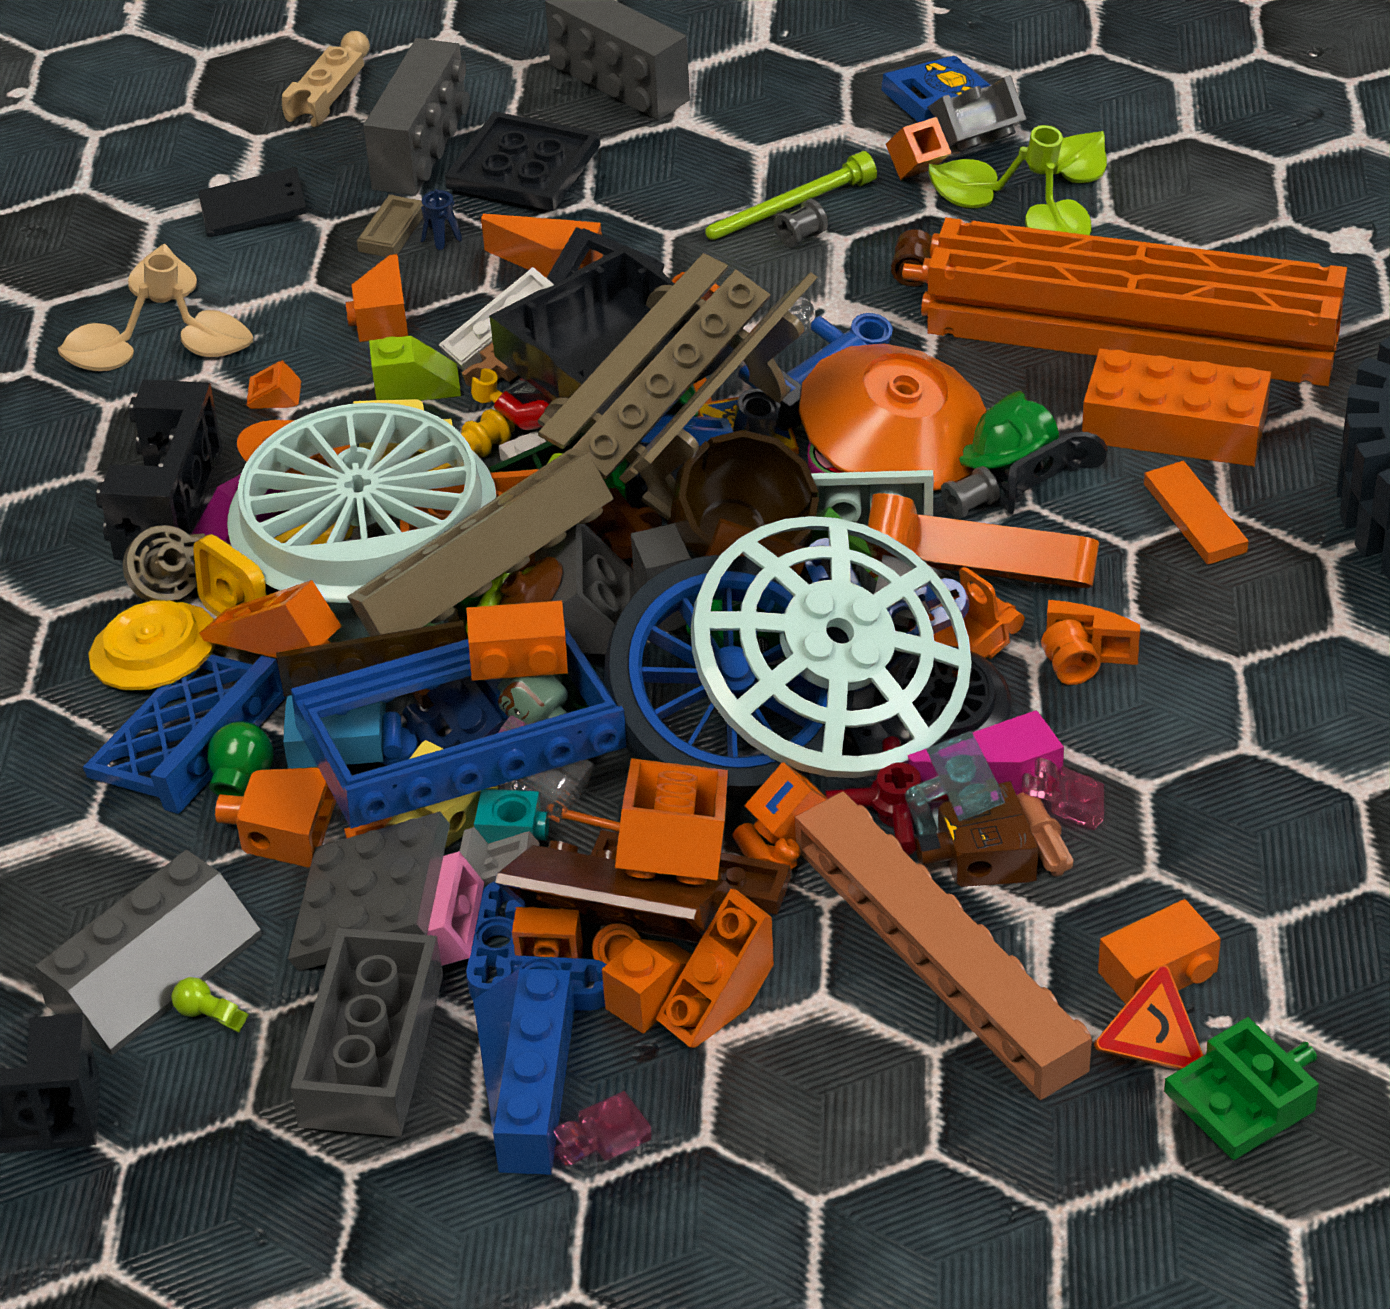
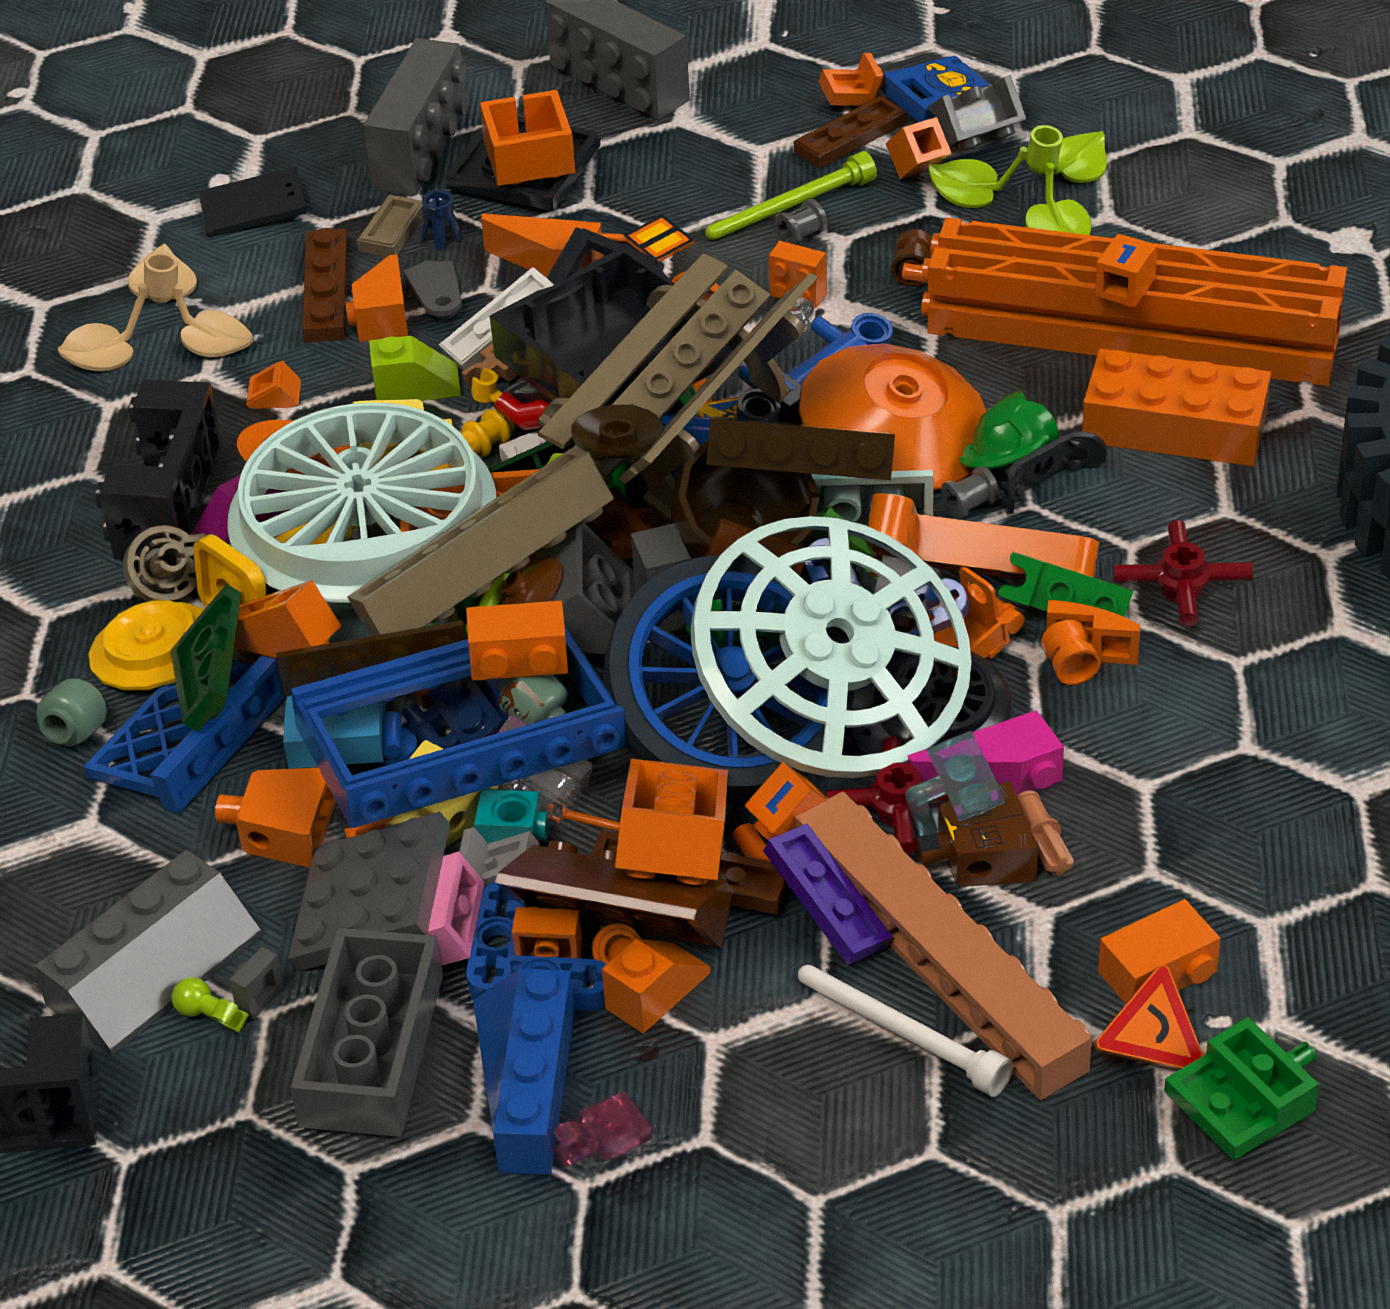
green piece [207,721,274,796] -> none
tan plate [282,31,370,127] -> none
orange slope [655,889,774,1048] -> none
clear pink plate [1022,758,1104,830] -> none
orange tile [1144,460,1248,565] -> none
none -> sand green head [36,678,107,747]
none -> dark green wing [170,584,241,732]
none -> dark grey plate [229,947,284,1020]
none -> reddish brown plate [302,228,348,343]
none -> dark grey piece [403,260,462,320]
none -> orange piece [480,90,575,186]
none -> dark brown dish [571,405,663,458]
none -> piece [602,214,695,262]
none -> dark brown panel [706,416,895,481]
none -> dark purple plate [763,823,893,965]
none -> orange piece [769,241,827,308]
none -> reddish brown tile [794,96,907,169]
none -> white piece [798,965,1013,1097]
none -> orange bracket [818,53,883,107]
none -> green plate [998,551,1134,617]
none -> orange brick [1095,234,1158,308]
none -> dark red bar [1113,520,1253,627]

